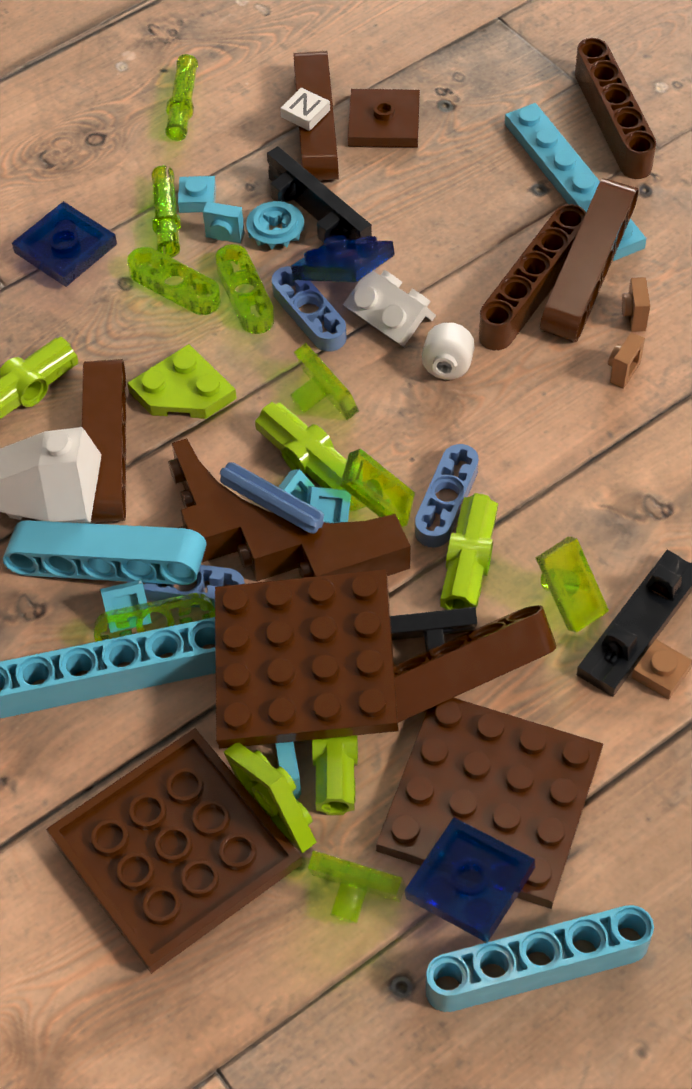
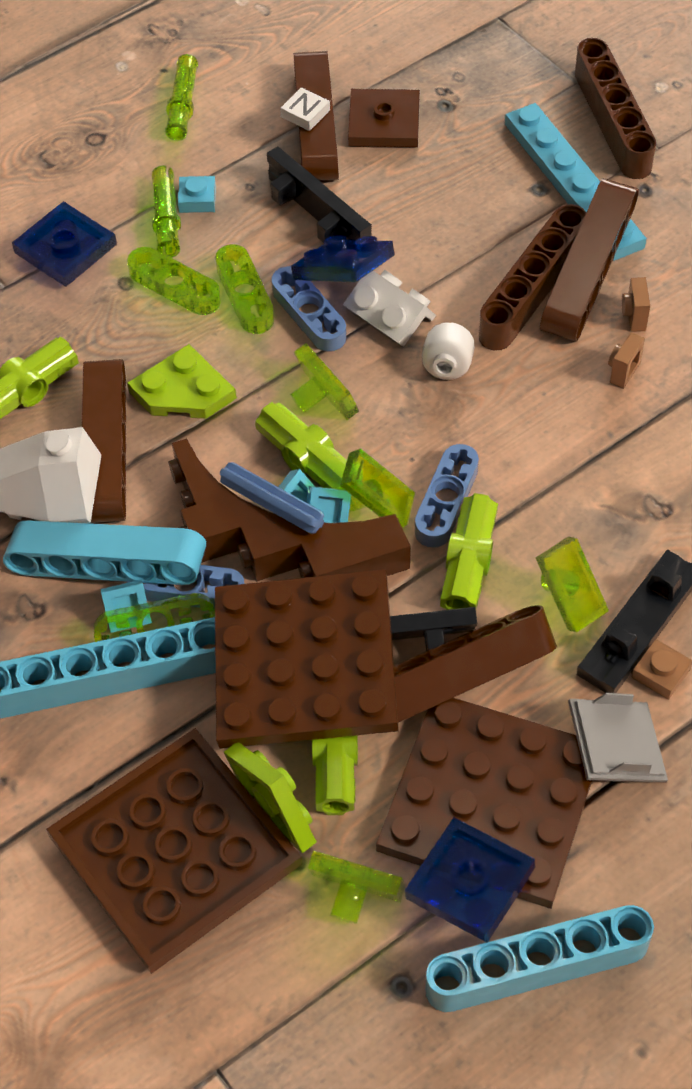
medium azure plate [203,201,244,243] -> none
medium azure gear [246,201,304,250] -> none
medium azure tile [275,742,301,799] -> none
none -> light grey piece [568,693,668,782]

